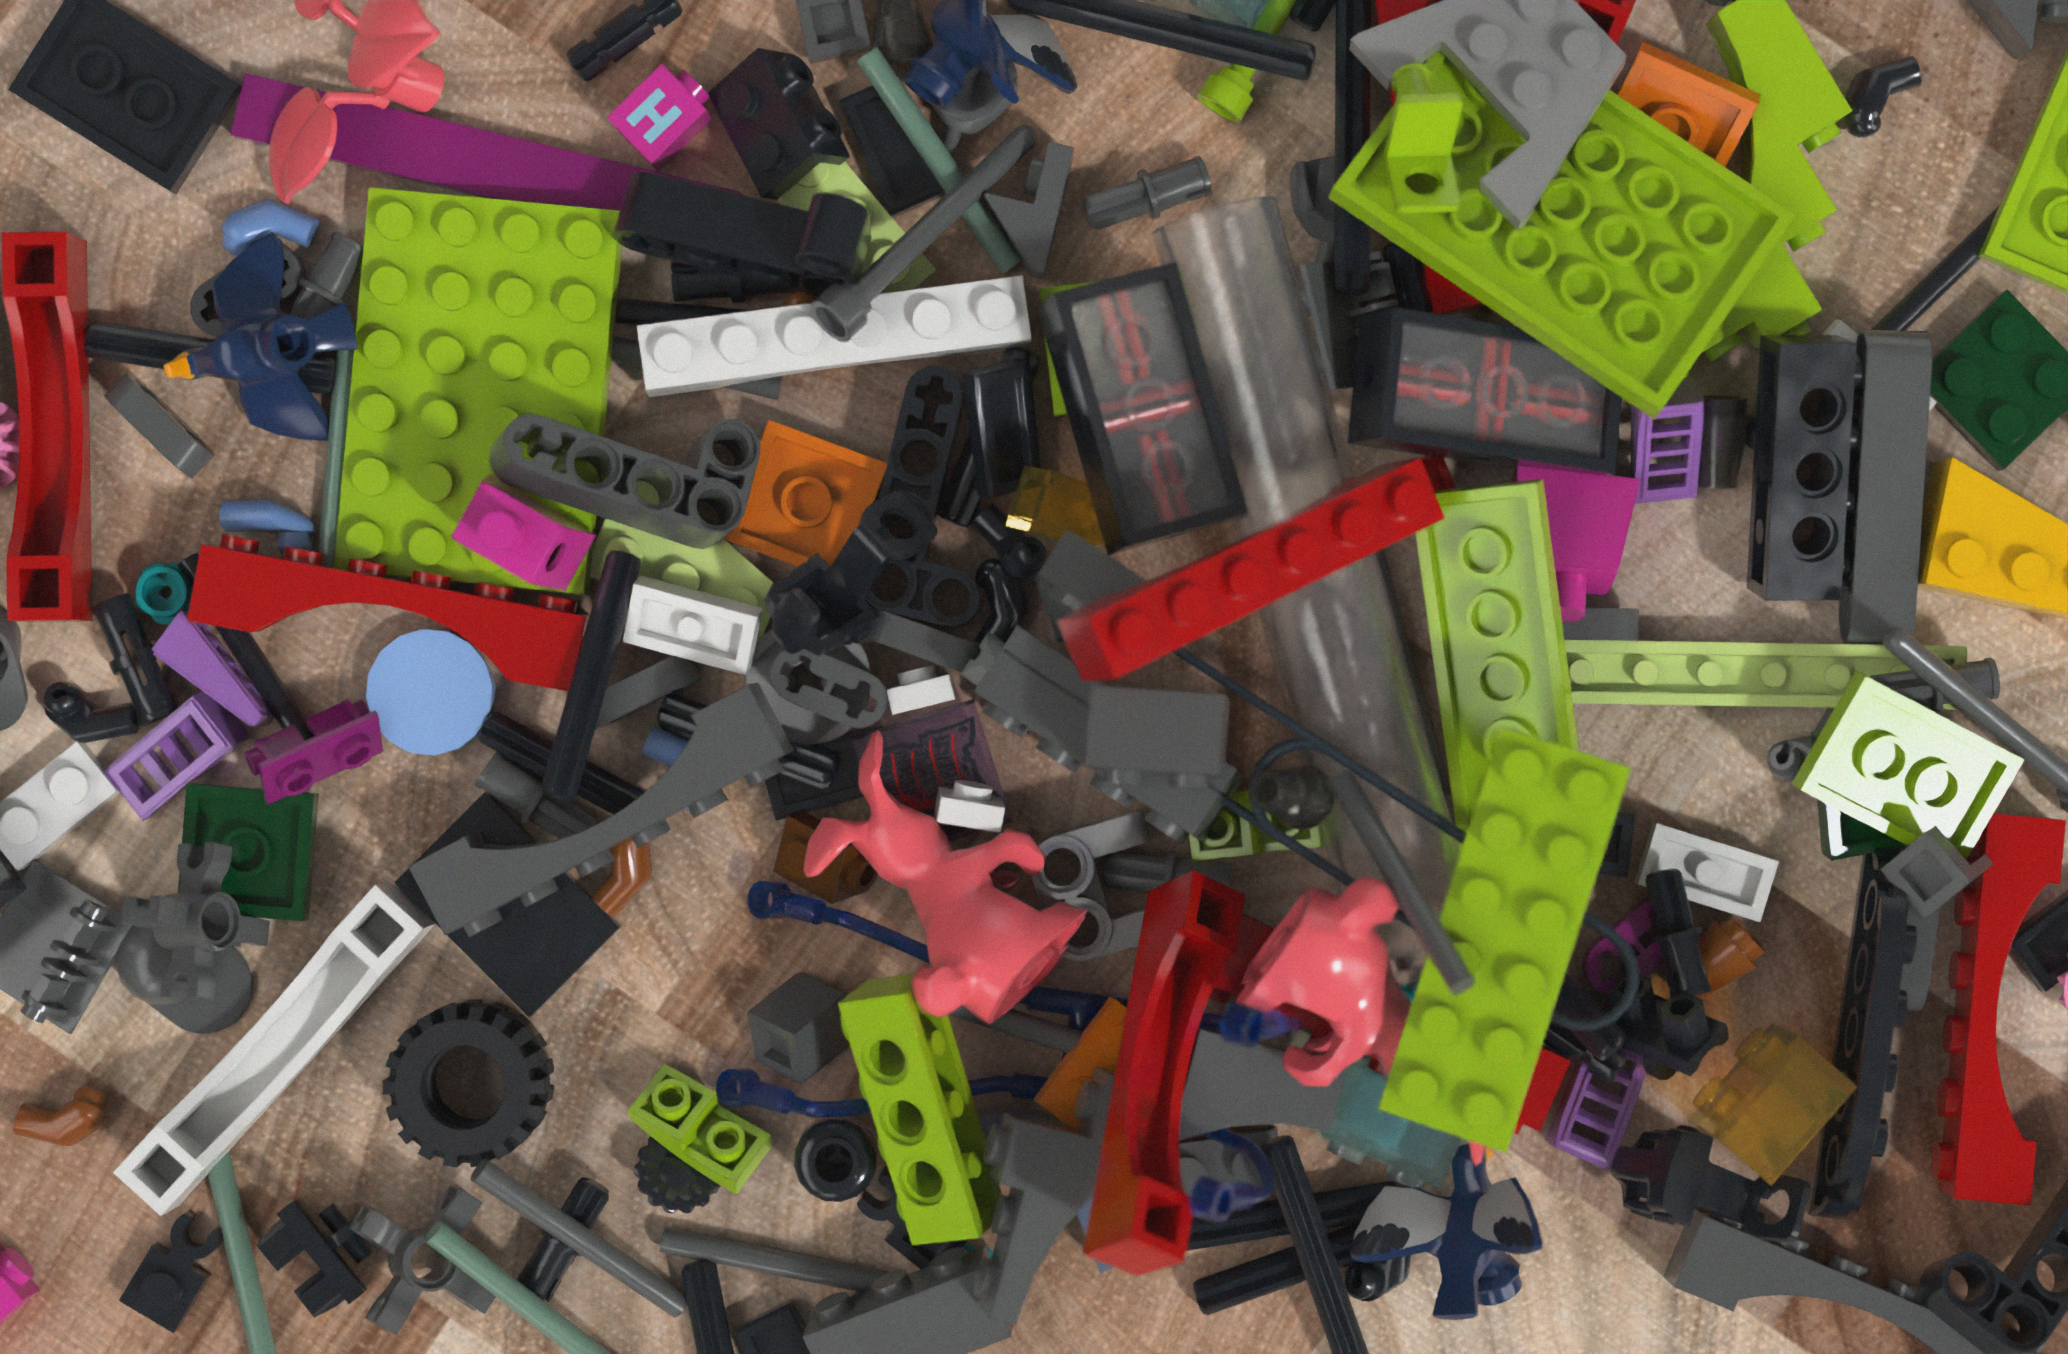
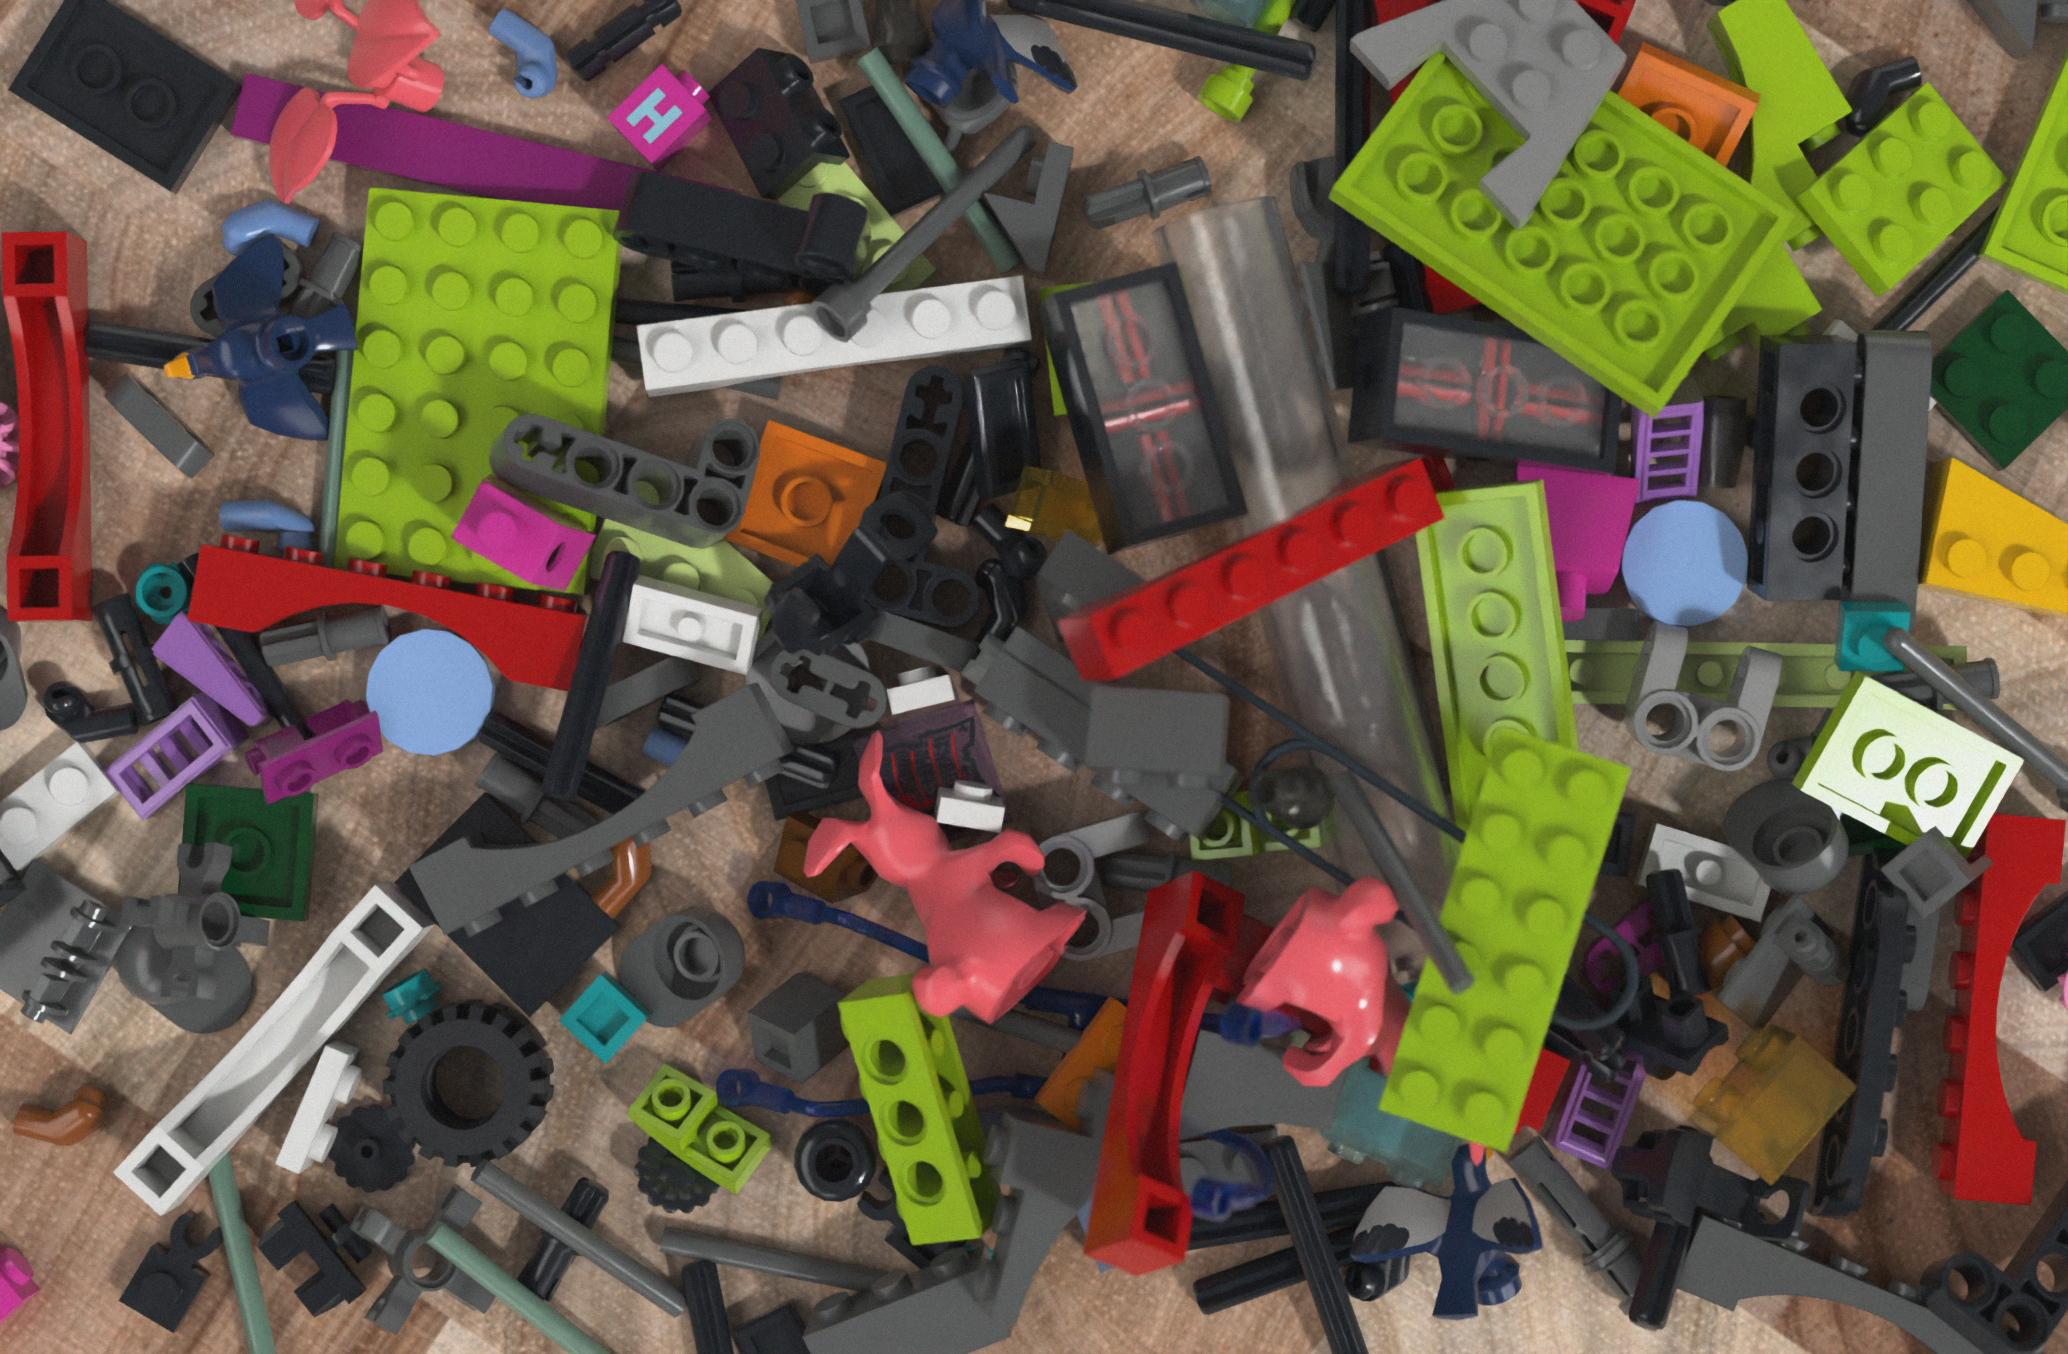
lime bracket [1383,63,1463,213] -> none
none -> dark grey axle [260,605,392,667]
none -> white plate [275,1039,363,1174]
none -> black piece [328,1104,417,1193]
none -> teal plate [381,968,442,1024]
none -> medium blue arm [488,7,558,99]
none -> teal plate [559,971,652,1064]
none -> dark grey cap [619,907,746,1028]
none -> dark grey pin [1507,1135,1644,1315]
none -> light blue tile [1618,500,1748,627]
none -> light grey piece [1624,621,1782,771]
none -> black axle [1628,1155,1713,1331]
none -> dark grey hinge [1717,893,1851,1034]
none -> dark grey cap [1723,779,1849,895]
none -> lime plate [1795,82,2008,297]
none -> teal plate [1834,601,1910,672]

